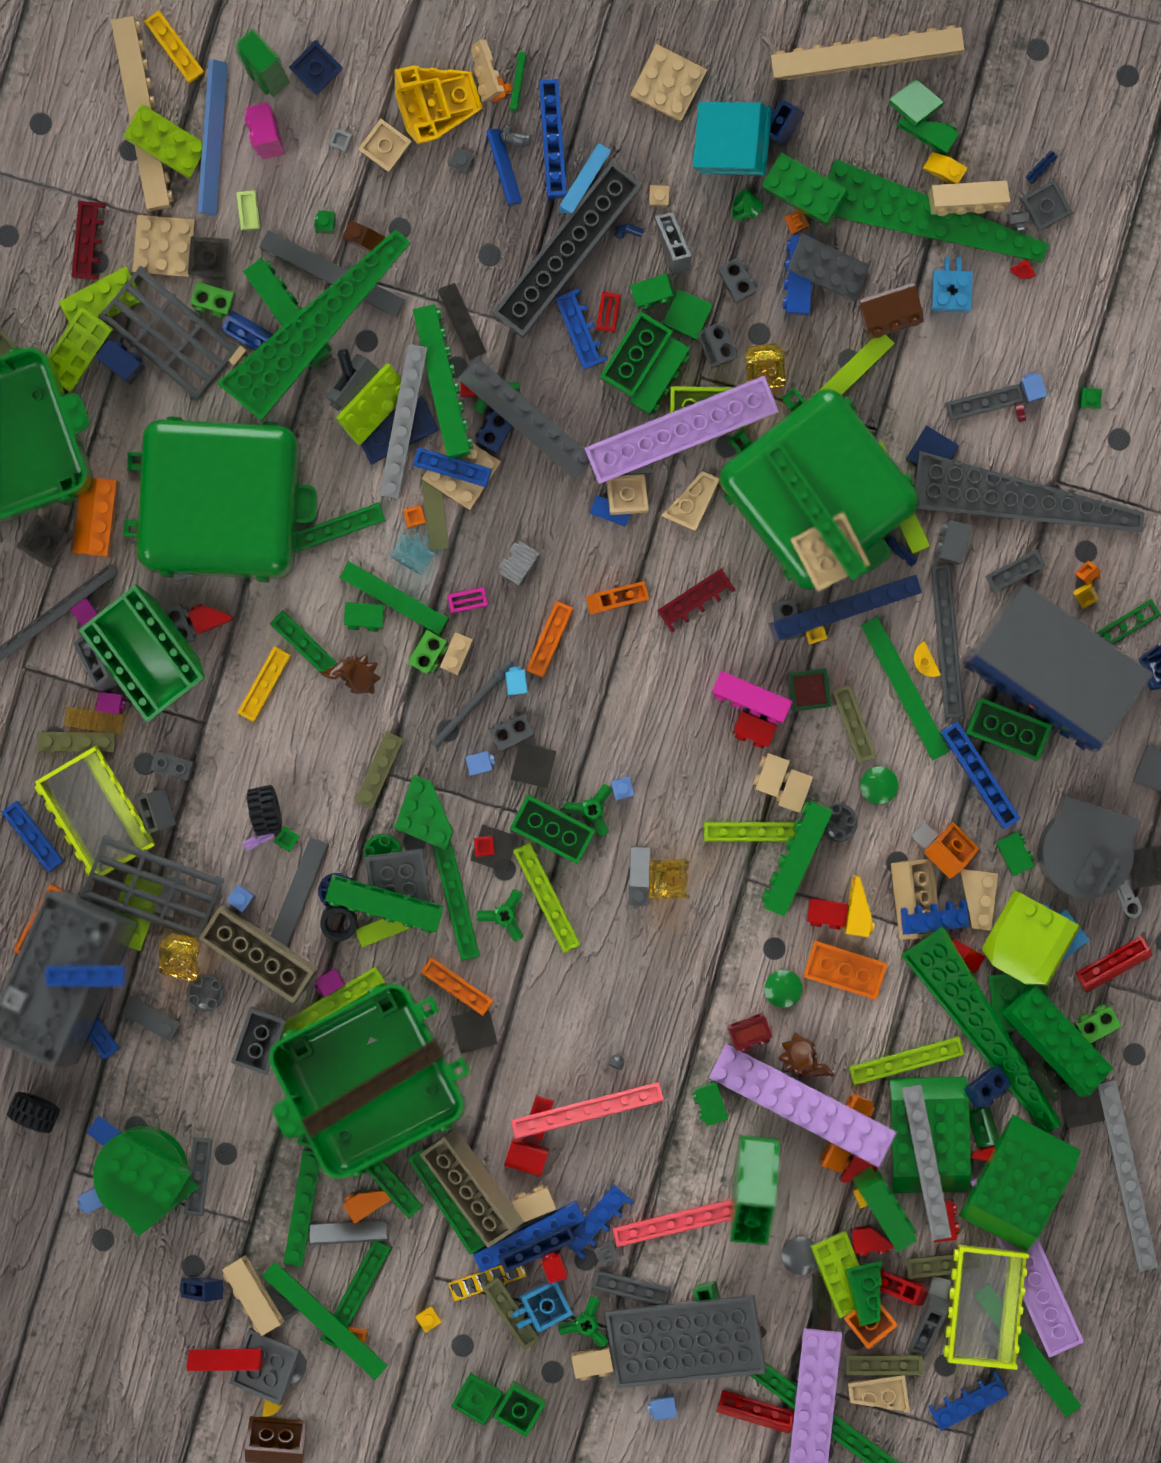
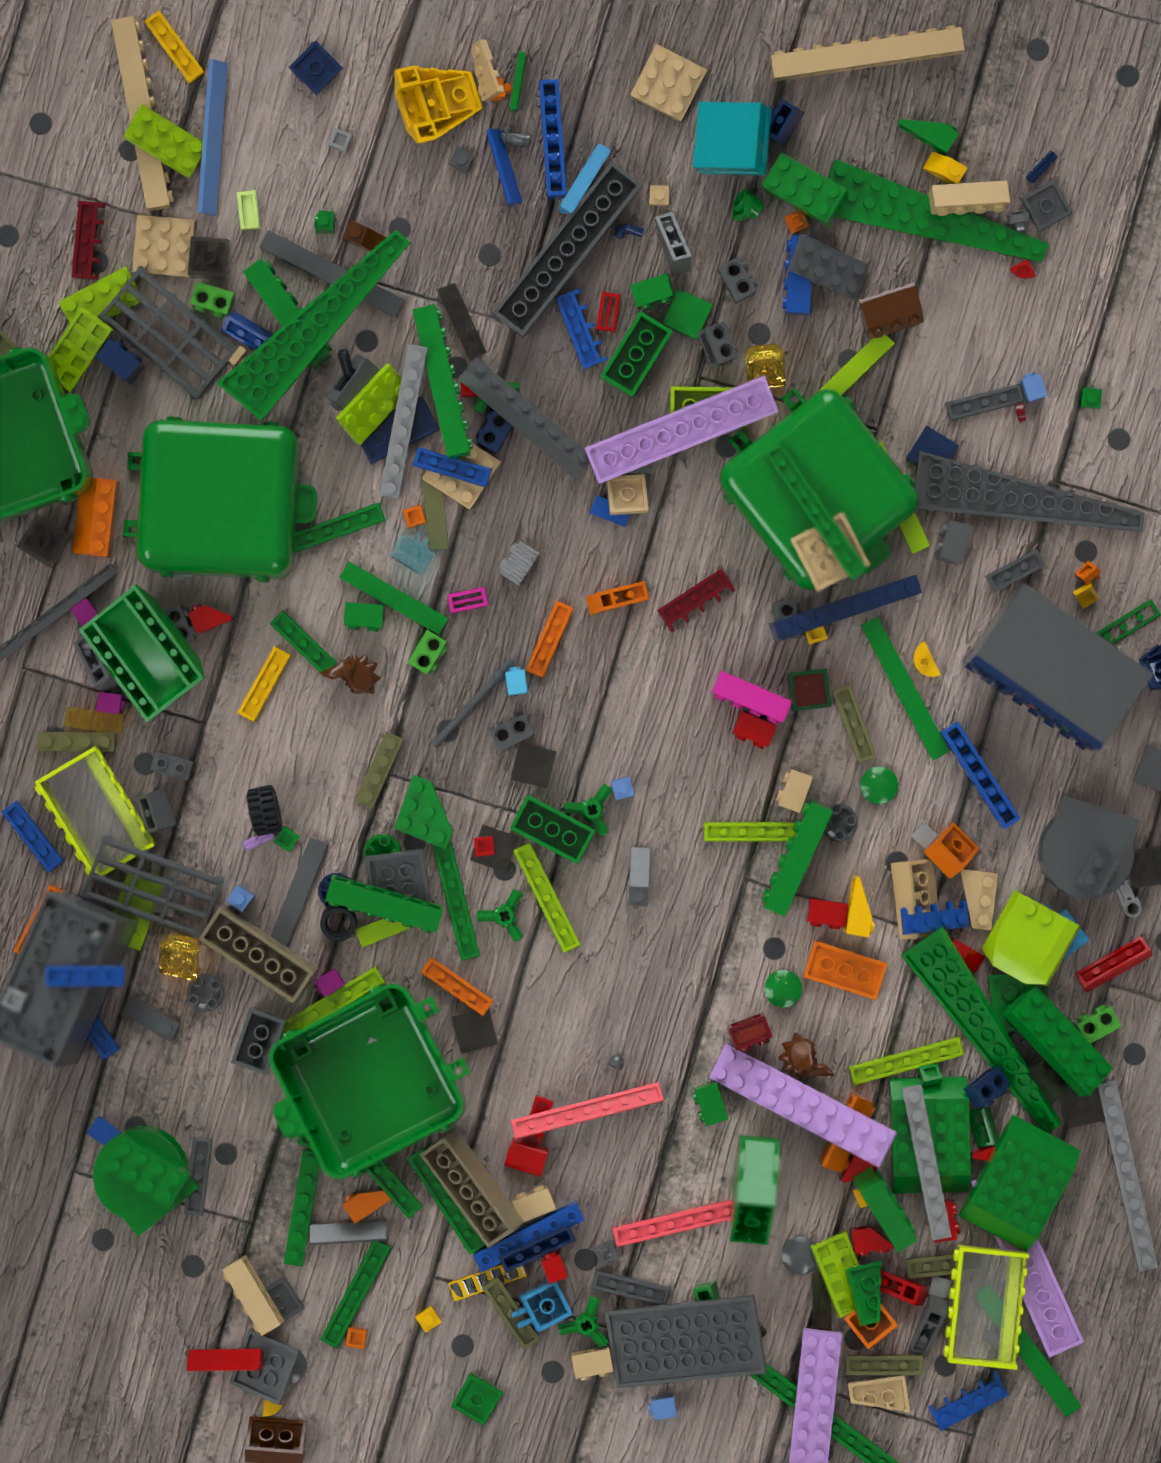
black tyre [6,1092,60,1133] -> none
medium blue brick [77,1188,103,1214] -> none
dark blue slope [181,1278,224,1302] -> none
green brick [235,28,290,97] -> none
dark pink brick [243,102,285,160] -> none
green tile [262,1261,388,1380] -> none
dark brown tile [301,1039,445,1138] -> none
tan plate [358,118,412,173] -> none
tan brick [440,632,473,675] -> none
medium blue brick [465,751,495,775] -> none
green brick [493,1380,546,1437] -> none
blue hinge [567,1184,634,1259] -> none
green brick [630,336,691,416] -> none
clear yellow brick [649,859,690,899] -> none
tan wing [661,471,720,532] -> none
red slope [716,1390,795,1433] -> none
tan brick [753,753,790,797] -> none
dark blue axle [885,536,918,567] -> none
tile [889,79,944,127] -> none
dark azure hinge [930,256,973,313] -> none
dark grey tile [931,564,964,719] -> none
green brick [964,698,1052,761] -> none
green brick [994,831,1035,876] -> none
none -> green plate [918,1063,942,1086]

